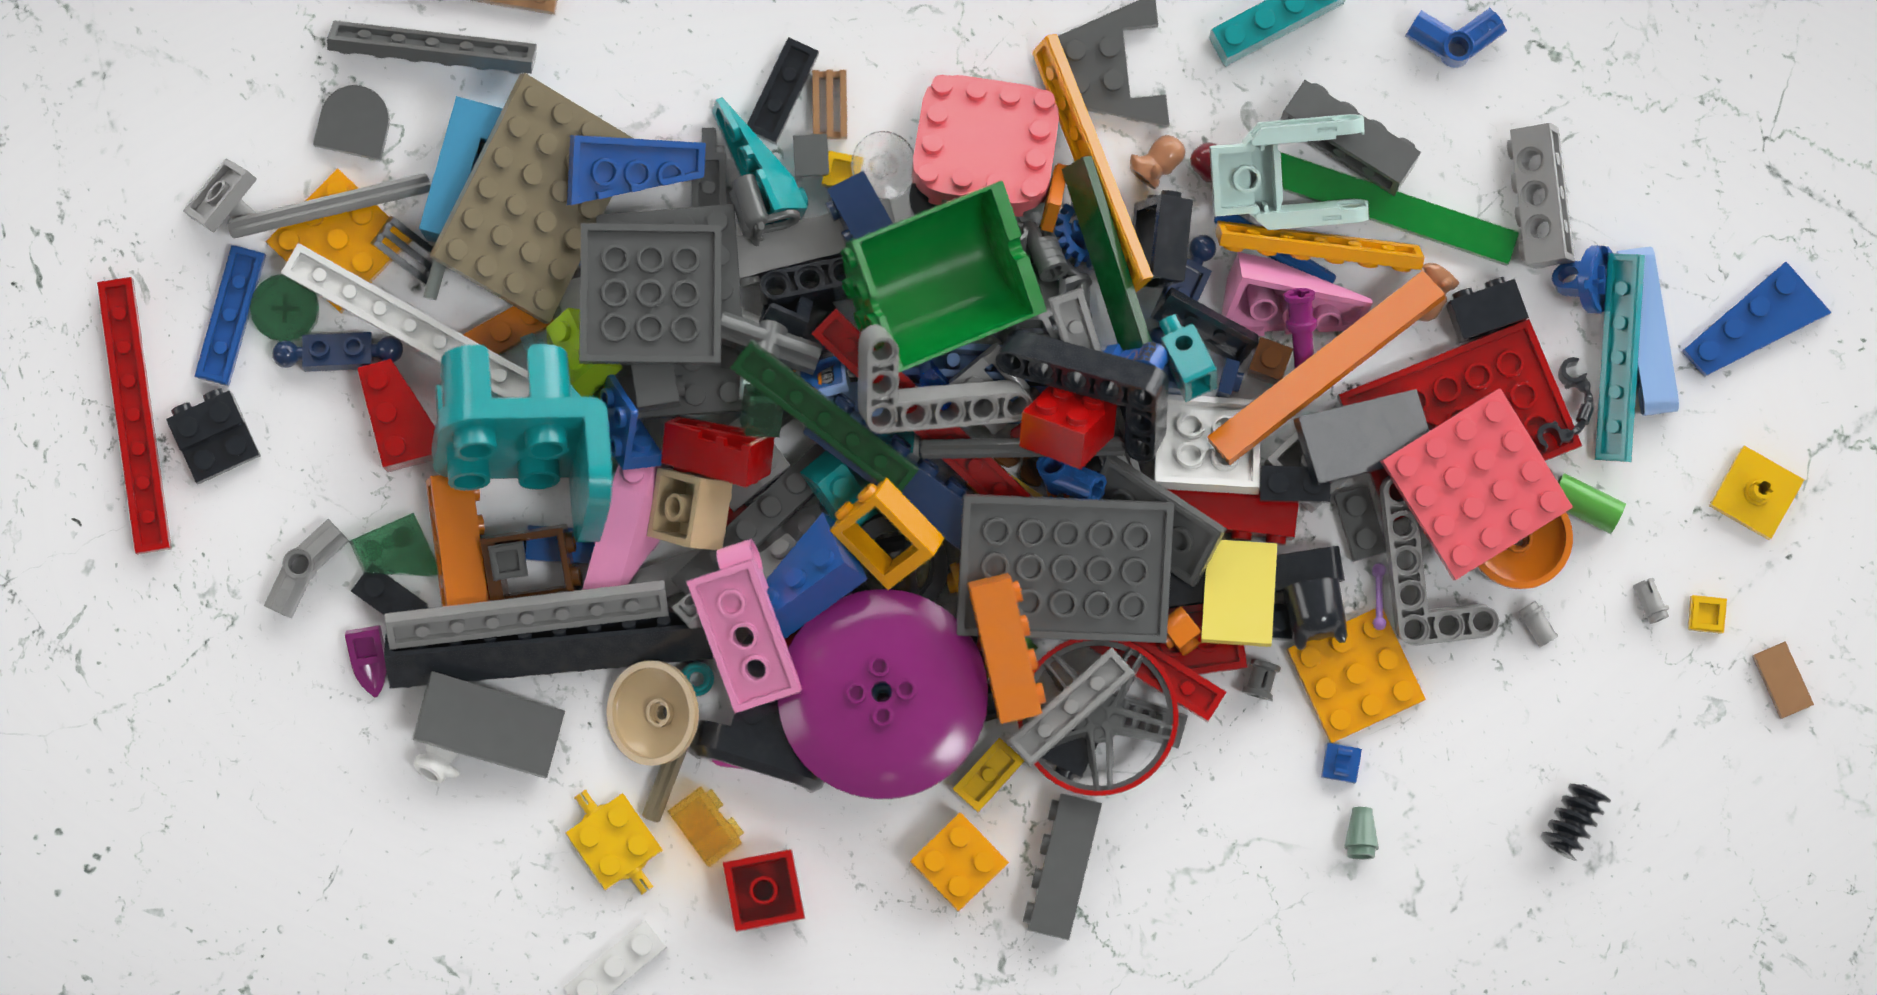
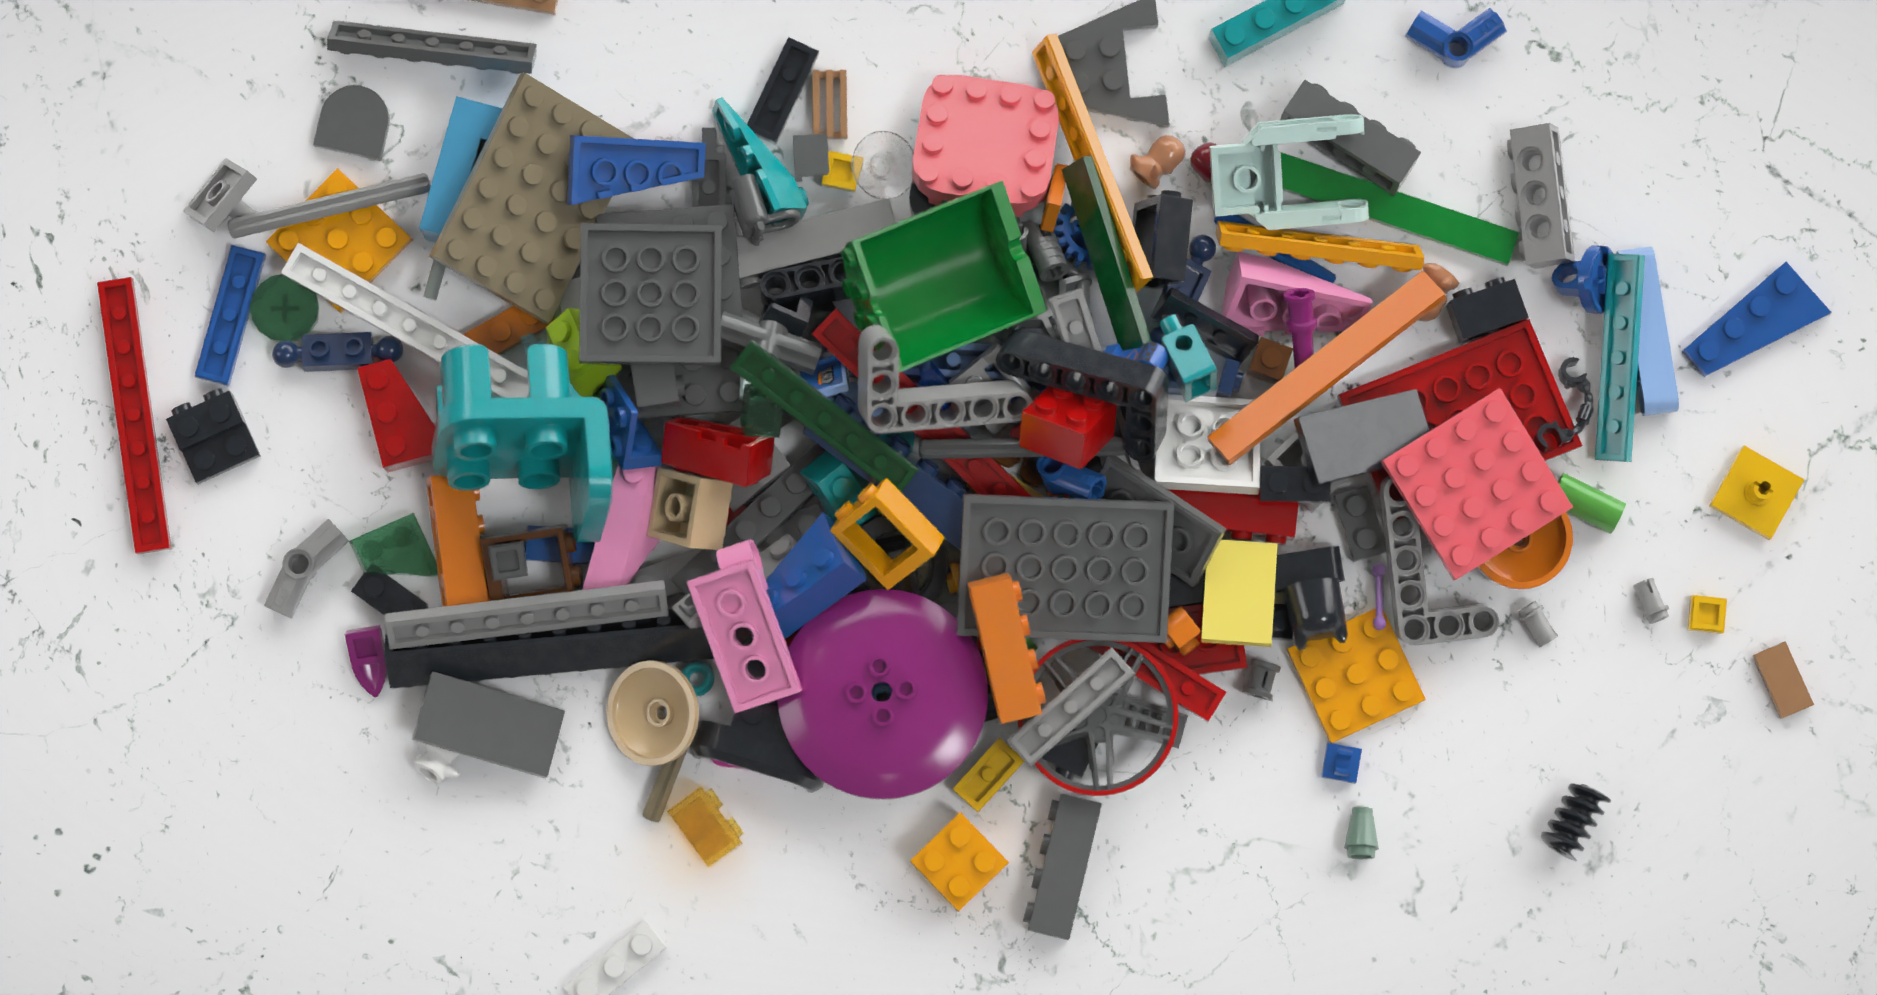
black tile [371,216,433,285] -> none
yellow plate [565,789,663,895] -> none
red brick [722,849,806,933] -> none
dark blue brick [825,170,893,244] -> none

